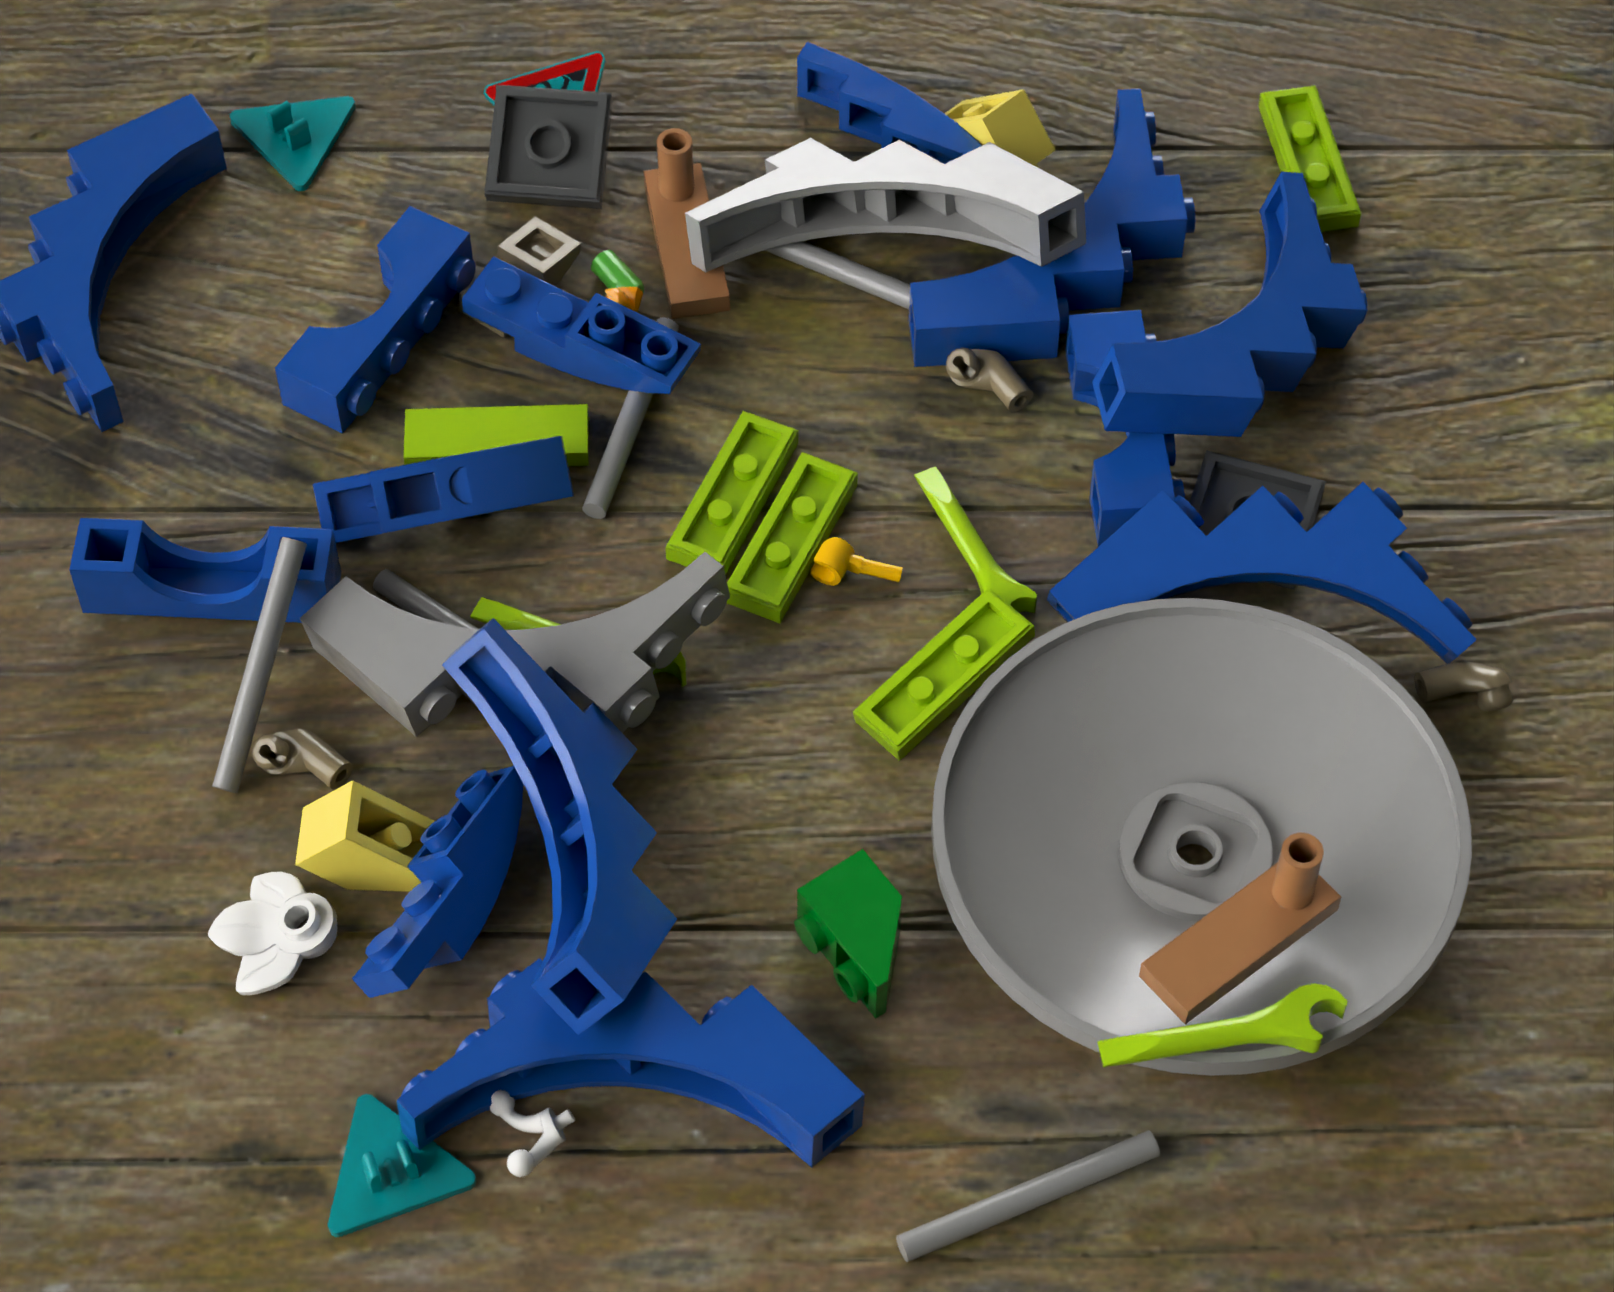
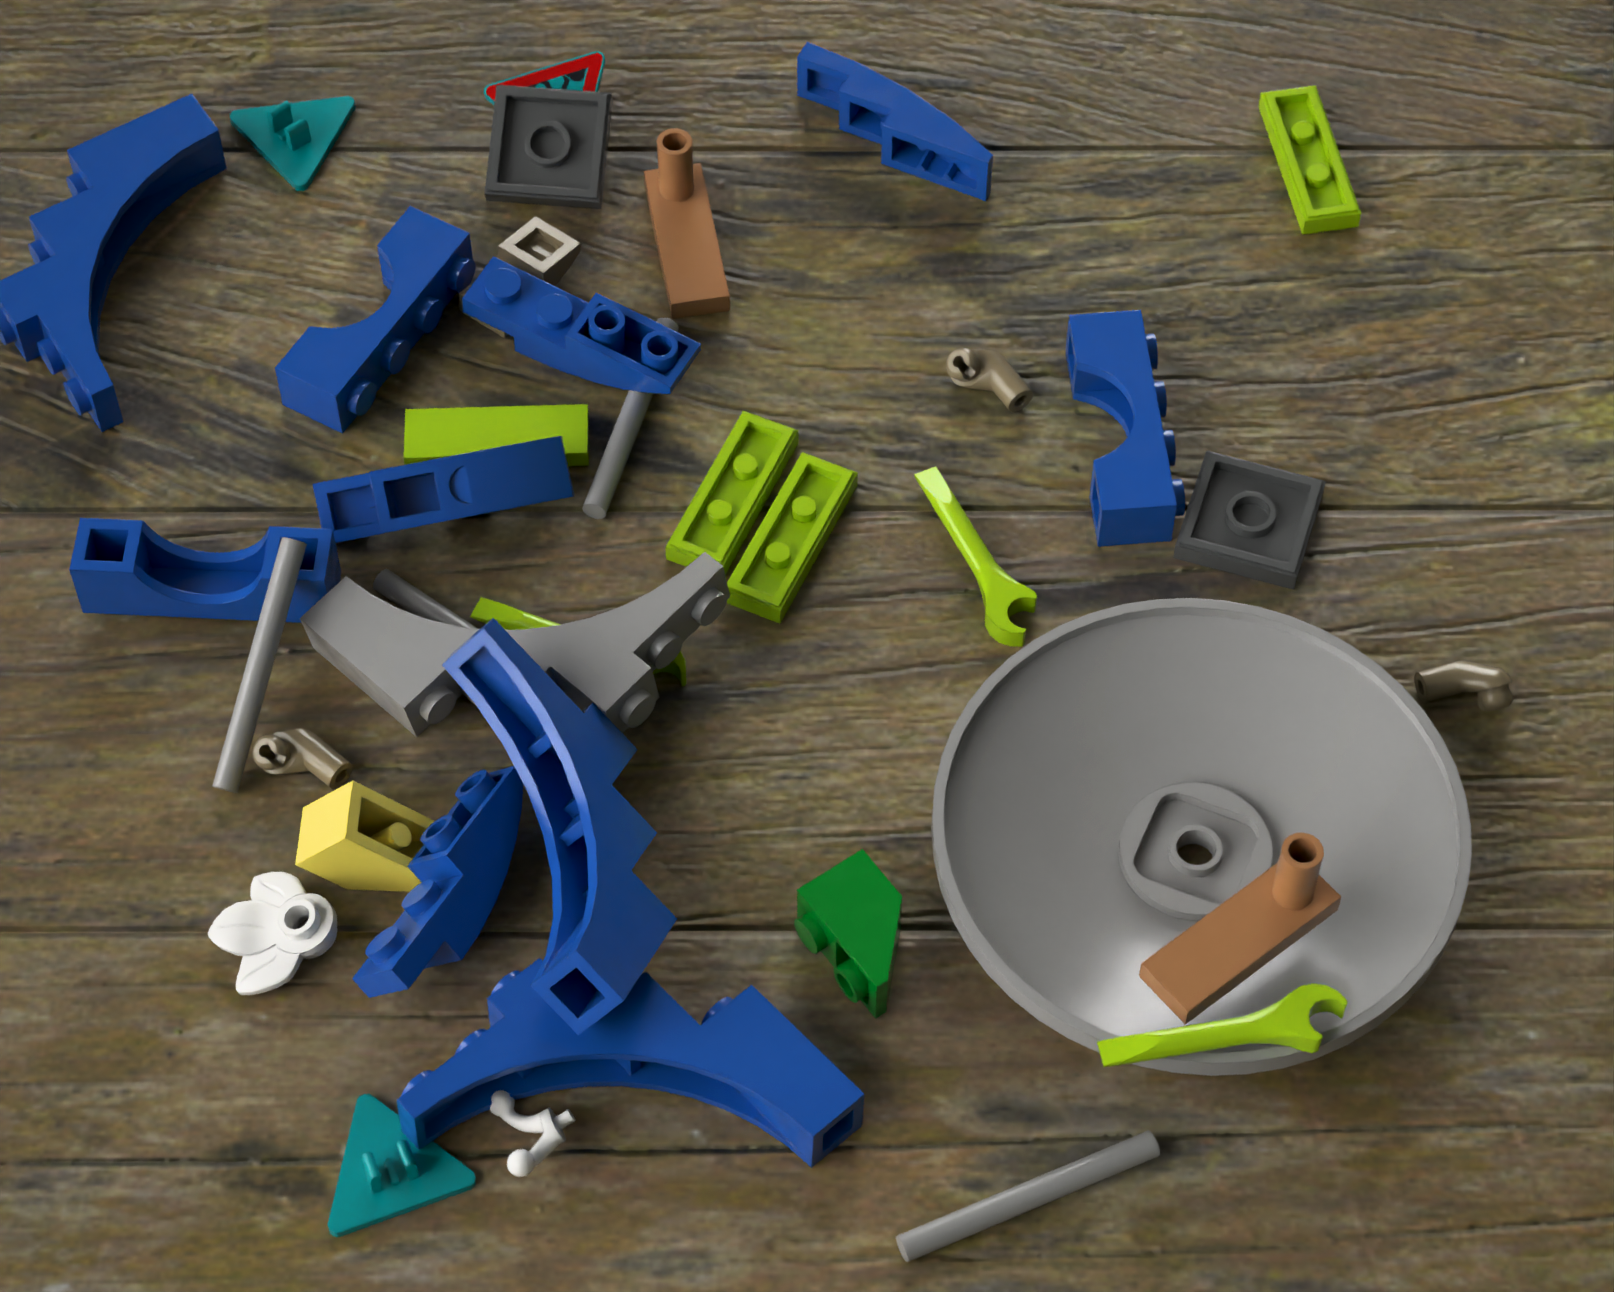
bright green arm [591,250,645,313] -> none
light grey arch [685,138,1087,272] -> none
light grey bar [765,241,910,309] -> none
yellow hand [810,537,903,586] -> none
lime tile [853,588,1035,761] -> none
blue arch [909,88,1195,367] -> none
light yellow slope [944,89,1056,168] -> none
blue arch [1047,482,1477,664] -> none
blue arch [1092,172,1367,437] -> none

